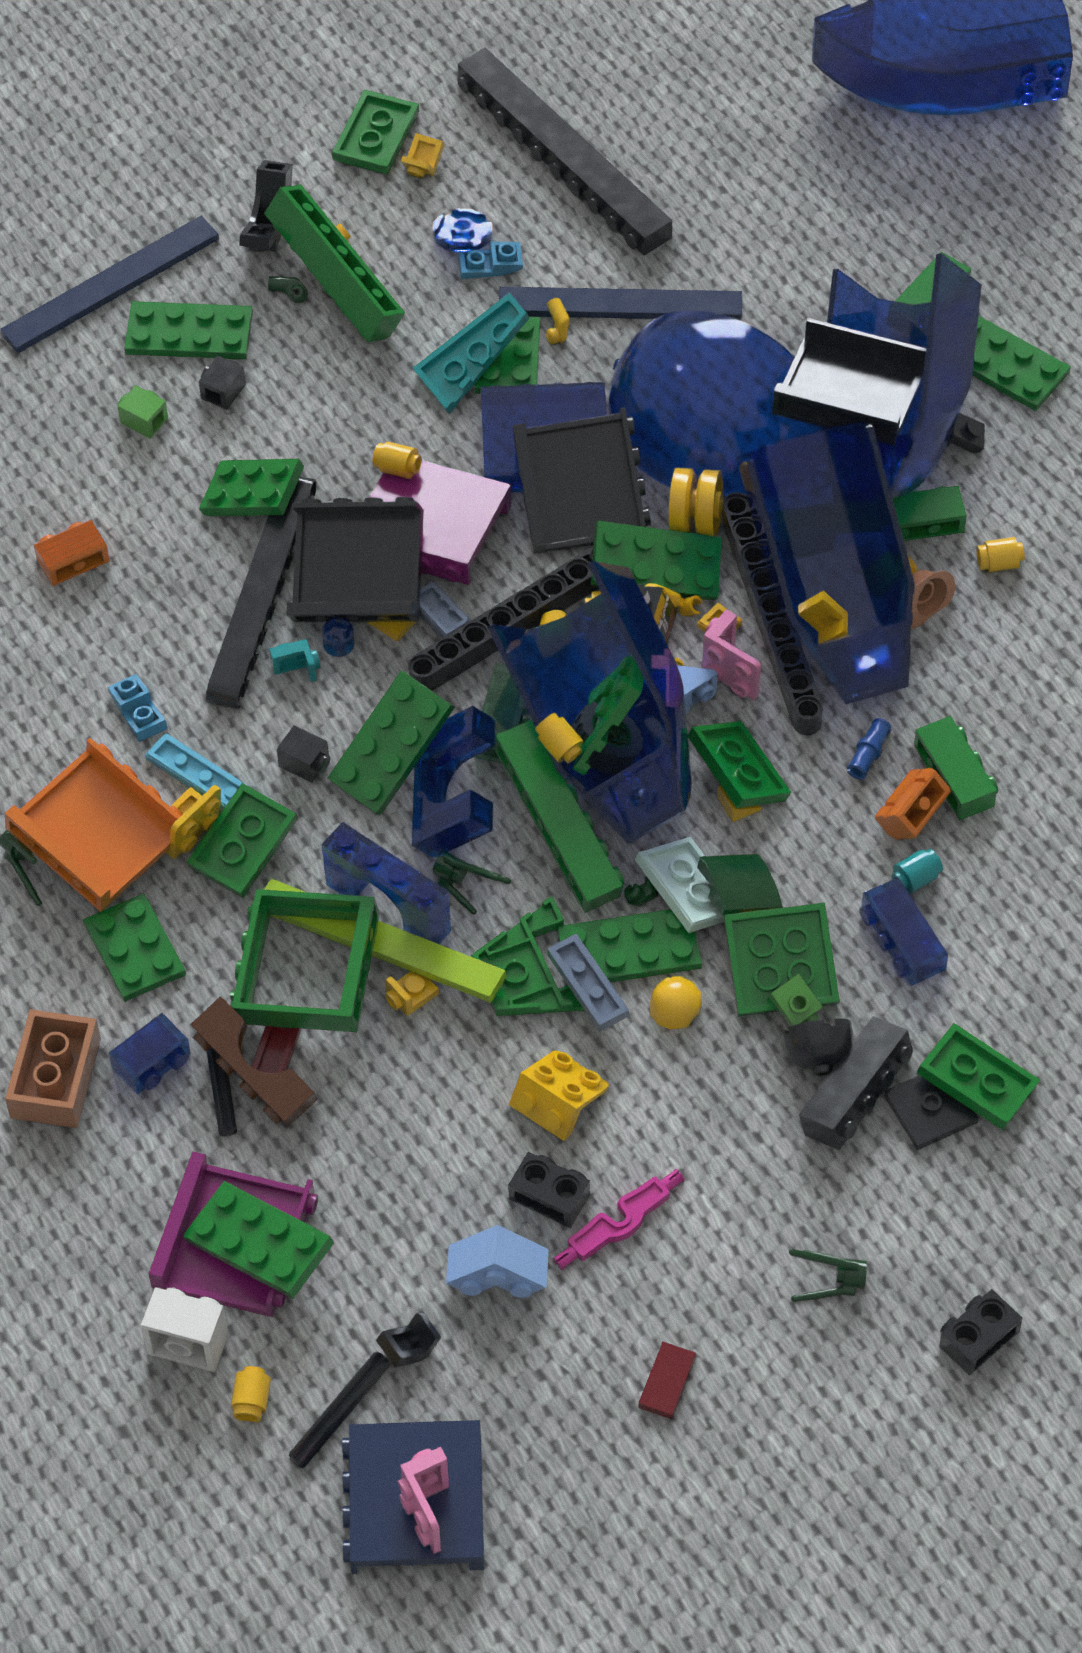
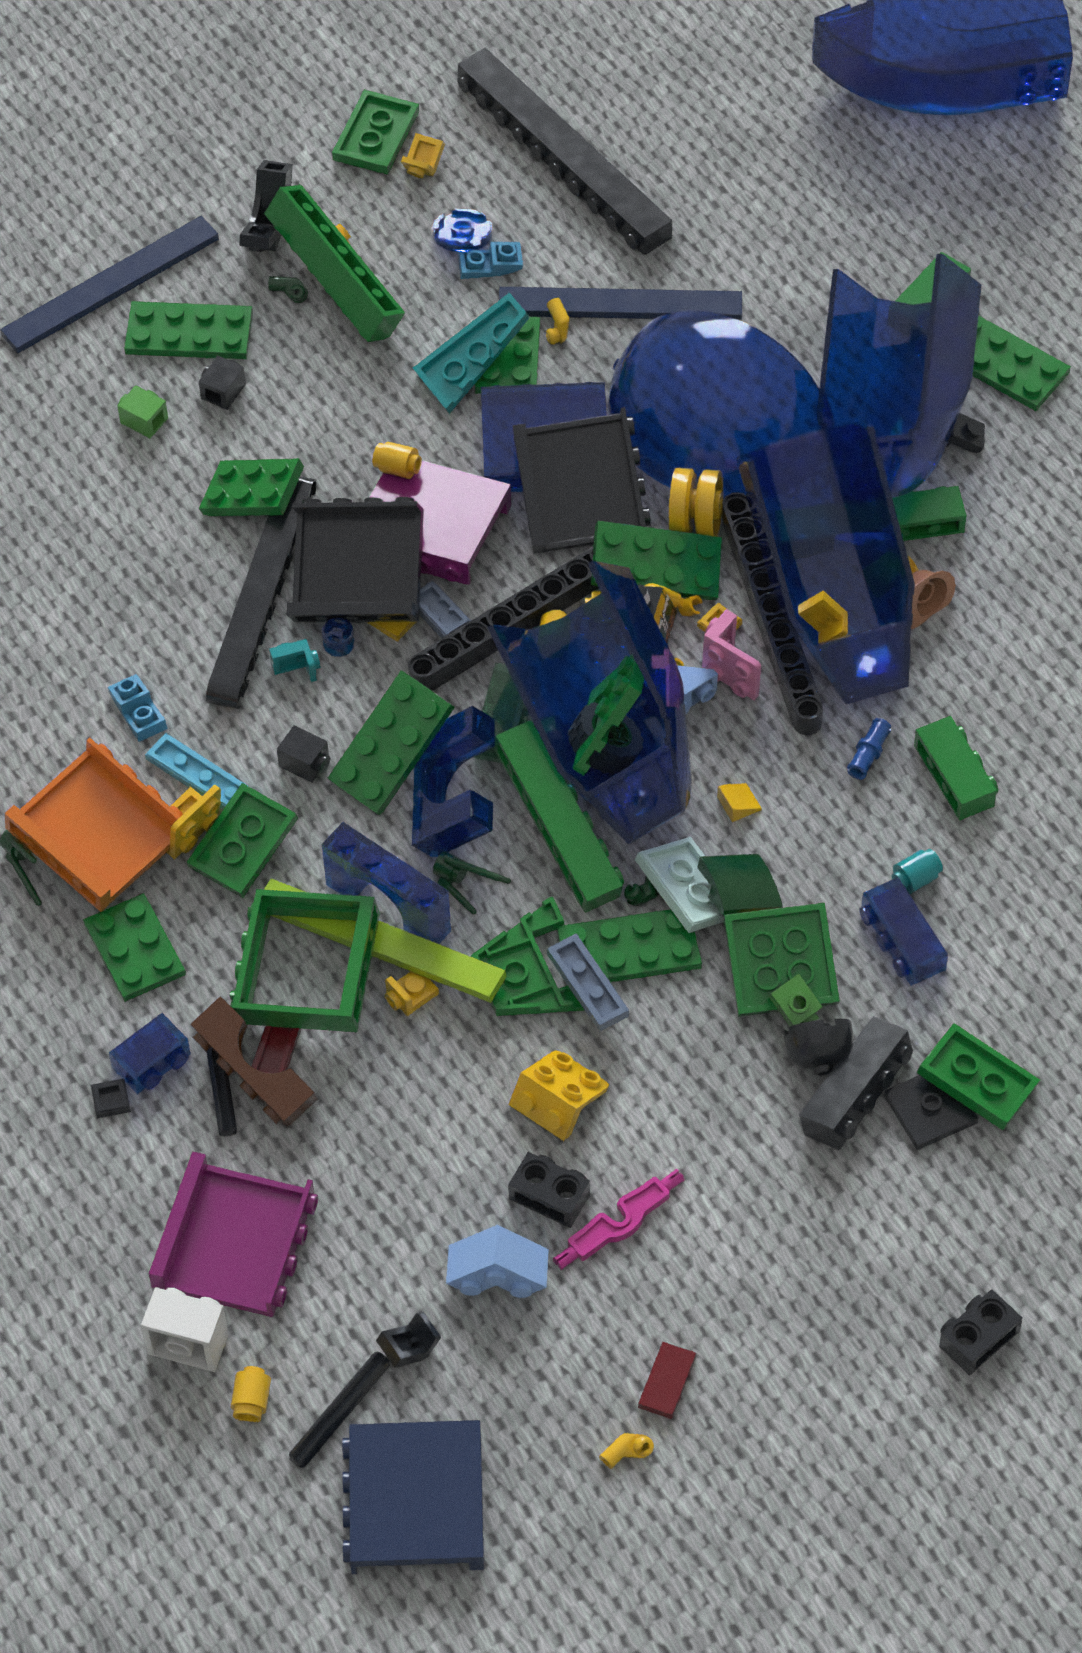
nougat brick [5,1009,101,1128] -> none
orange brick [34,520,110,586] -> none
green plate [183,1181,334,1299] -> none
bright pink bracket [397,1447,449,1554] -> none
yellow brick [535,713,584,763] -> none
yellow hair [649,976,702,1030] -> none
green plate [687,721,792,808] -> none
black panel [772,318,929,446] -> none
dark green plant [789,1249,867,1302] -> none
orange brick [874,768,951,840] -> none
yellow brick [976,537,1025,573] -> none
none -> black tile [91,1078,131,1119]
none -> yellow arm [599,1433,654,1469]

